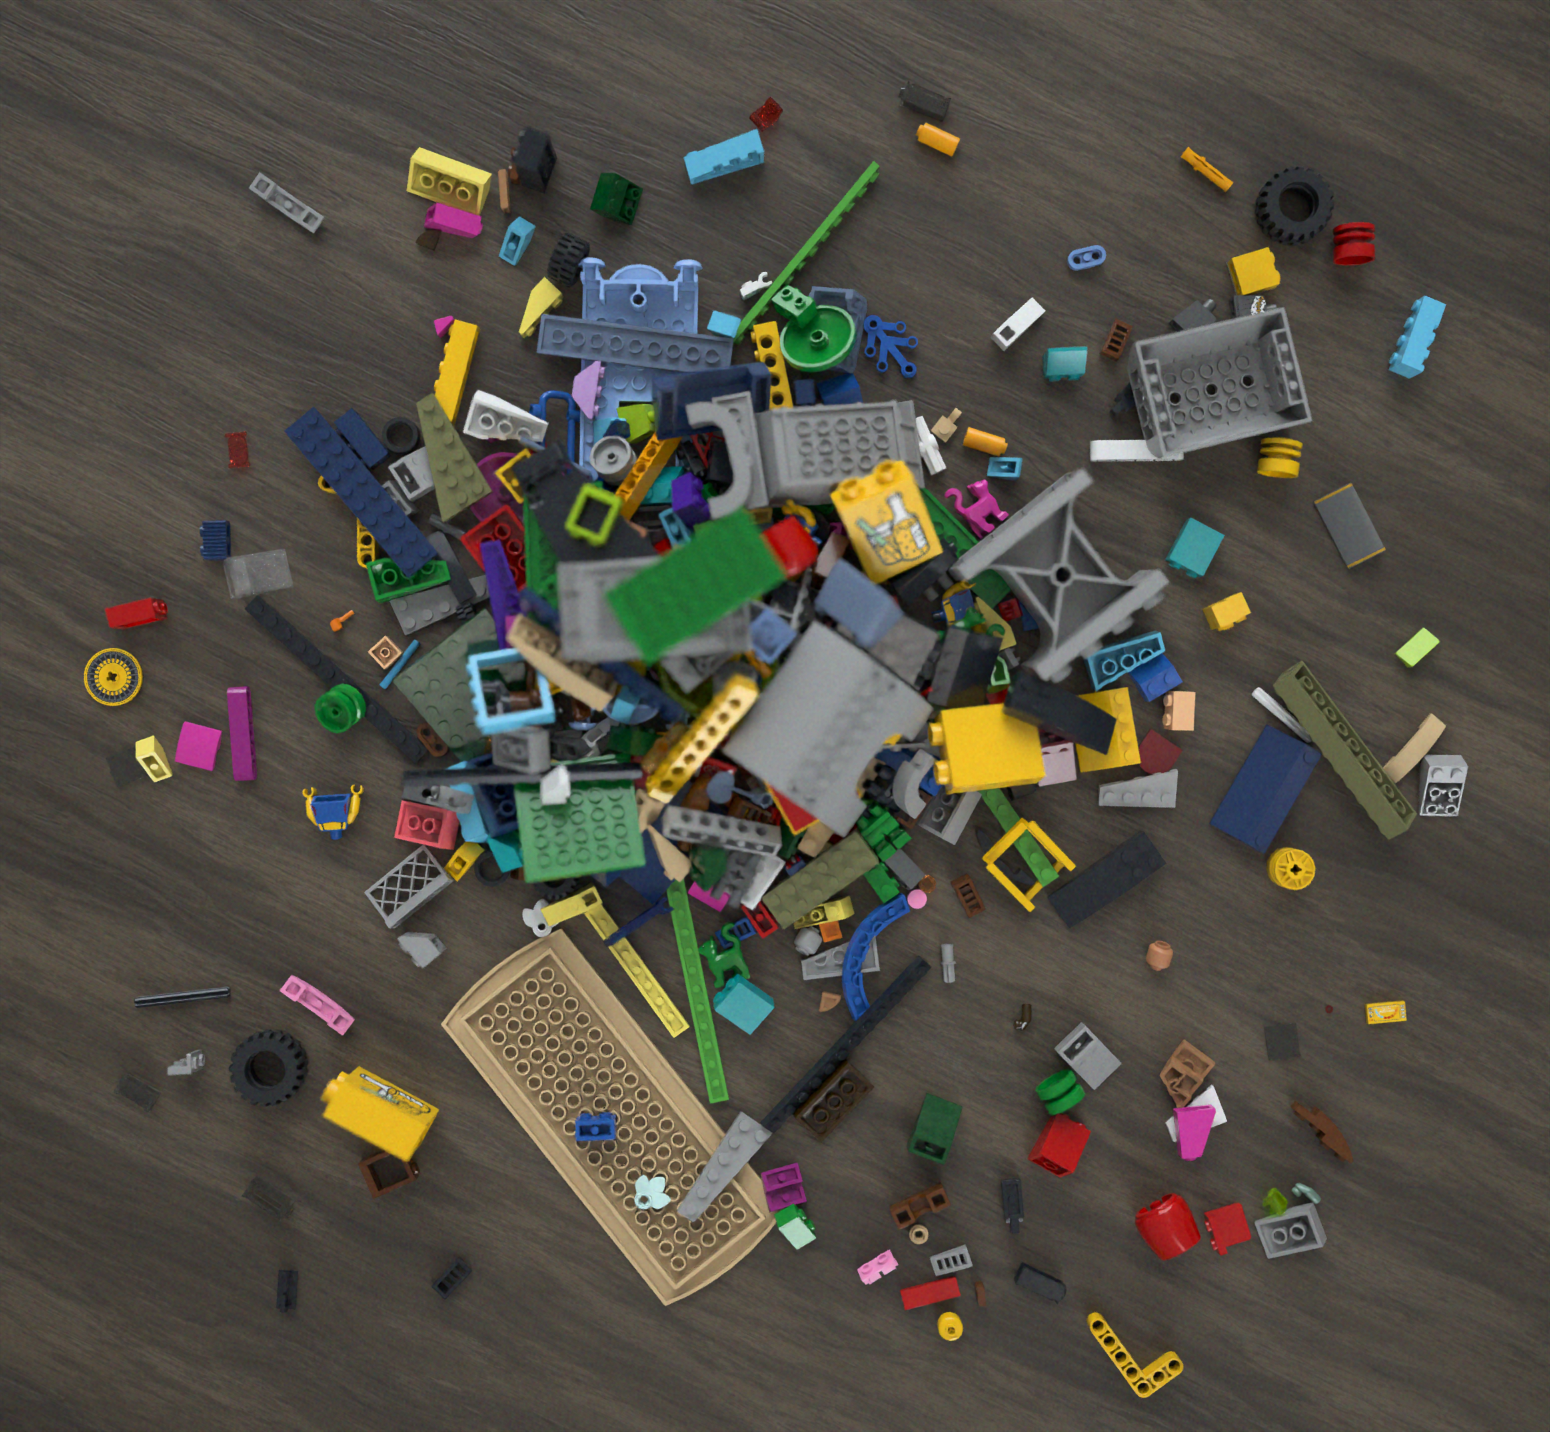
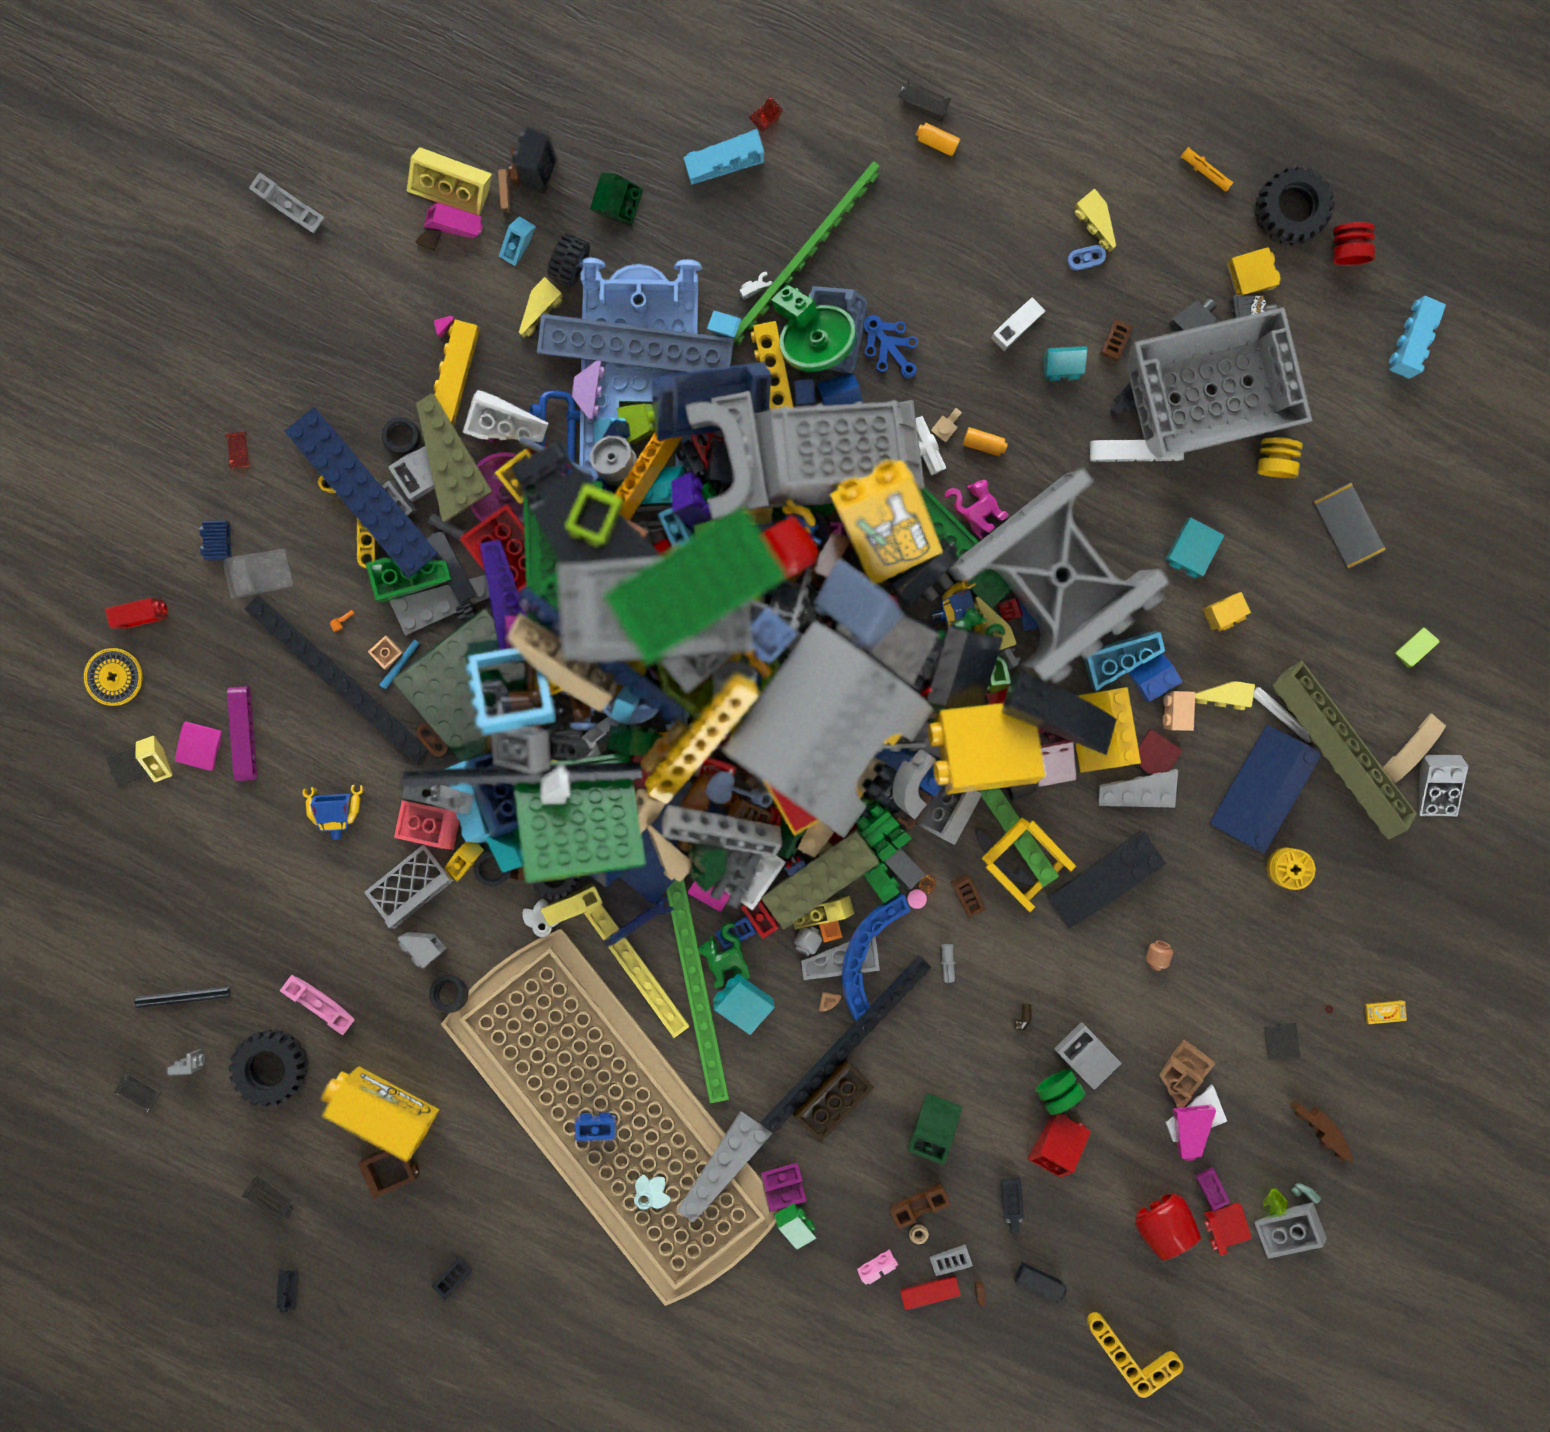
green wheel [314,684,366,733] -> none
dark blue brick [334,408,392,470] -> none
yellow head [937,1312,963,1341] -> none
medium azure slope [987,457,1022,481] -> none
none -> black tyre [429,975,468,1013]
none -> light yellow slope [1074,189,1116,252]
none -> light yellow slope [1195,681,1255,711]
none -> magenta plate [1195,1167,1230,1211]

